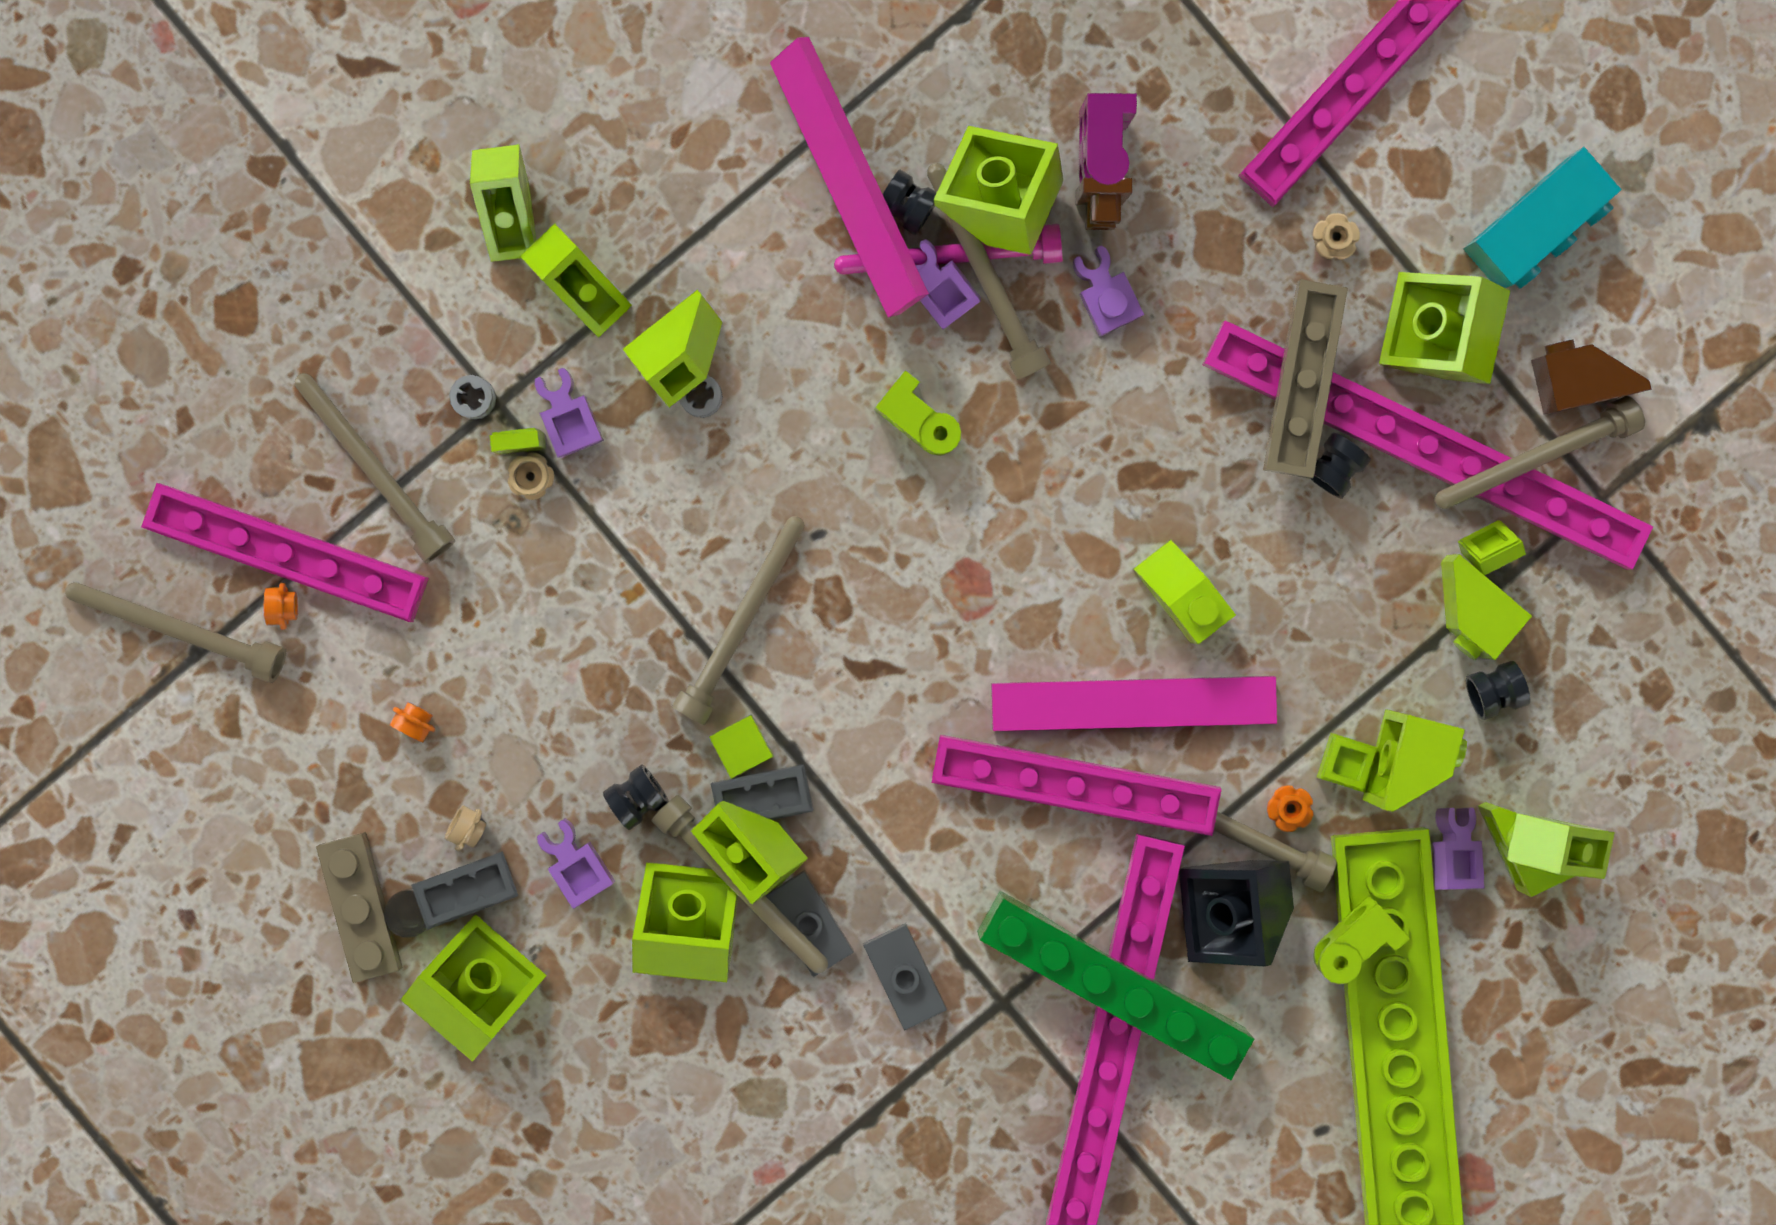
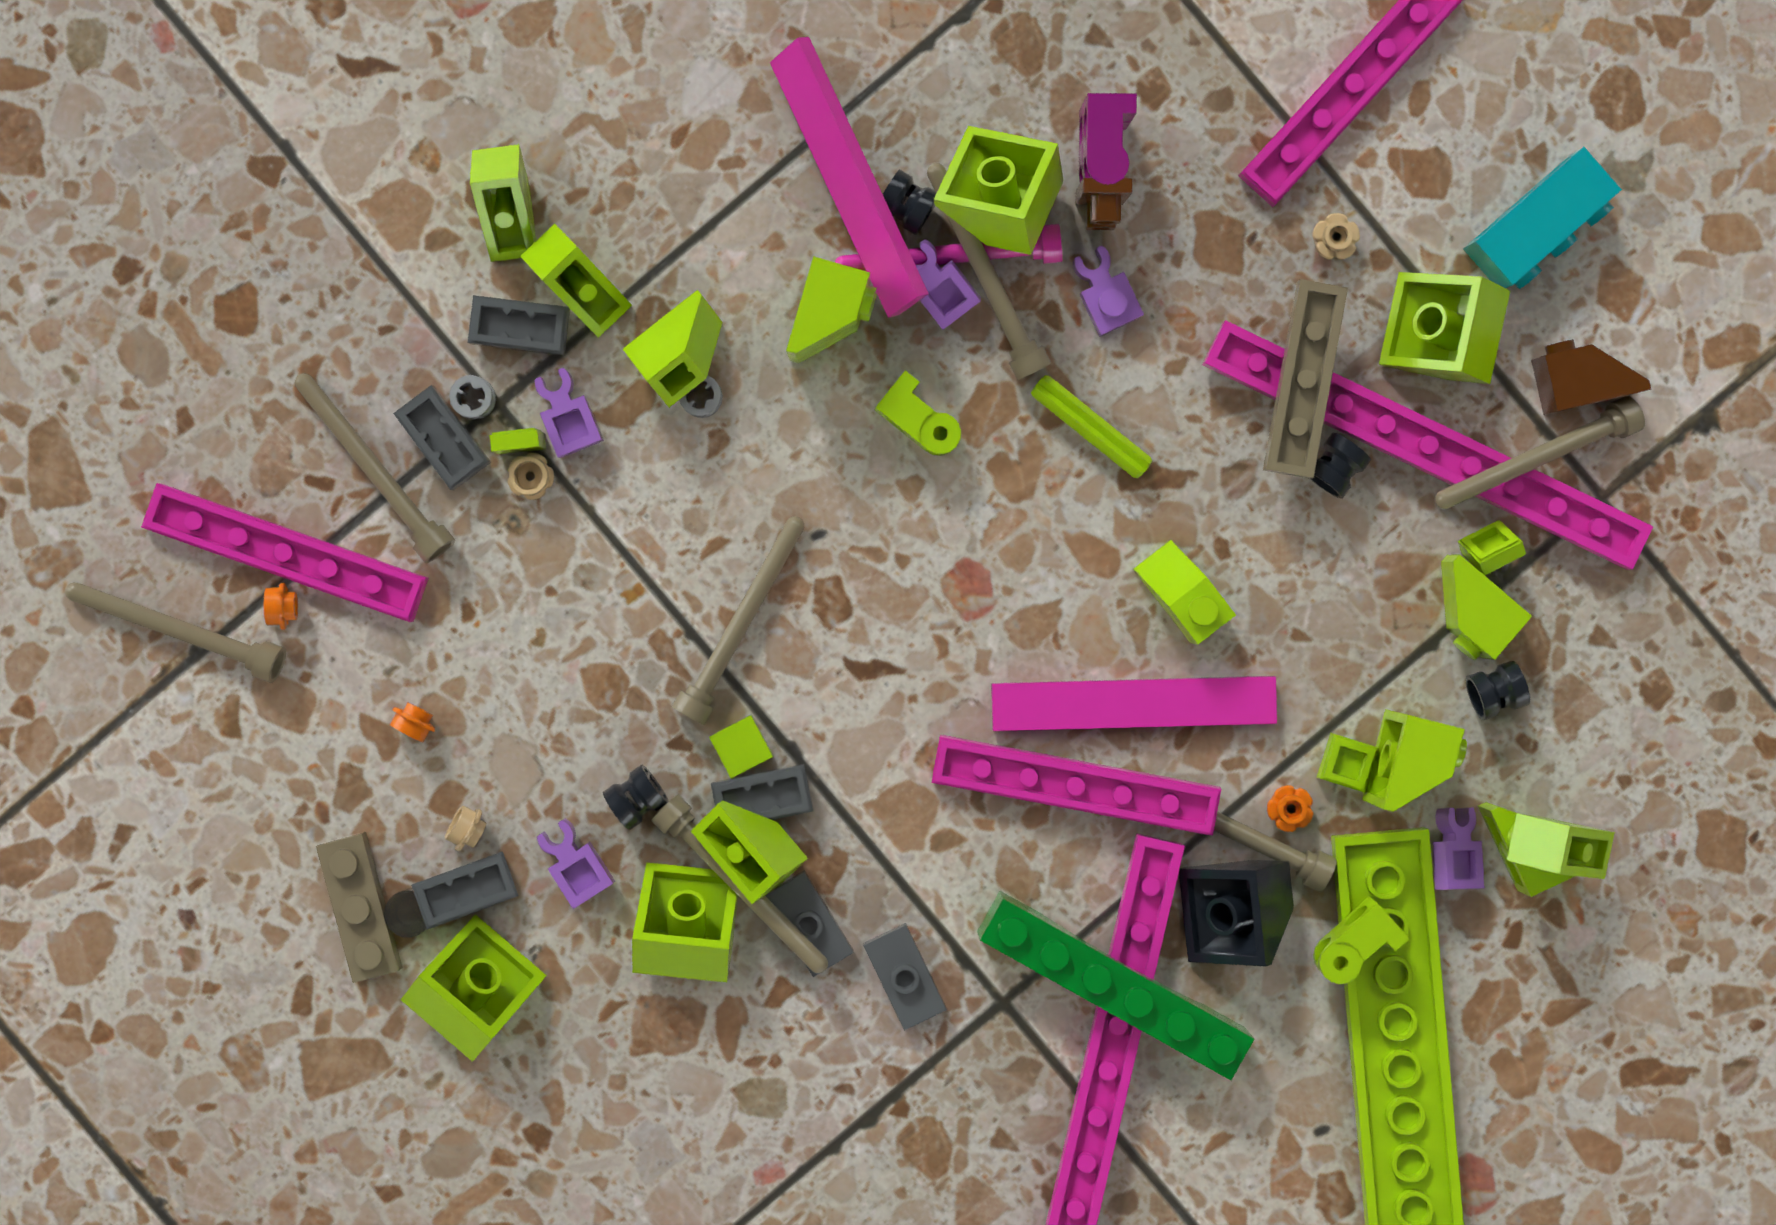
none -> dark grey plate [393,385,491,491]
none -> dark grey plate [467,295,570,356]
none -> lime slope [786,256,877,363]
none -> lime axle [1031,375,1152,478]

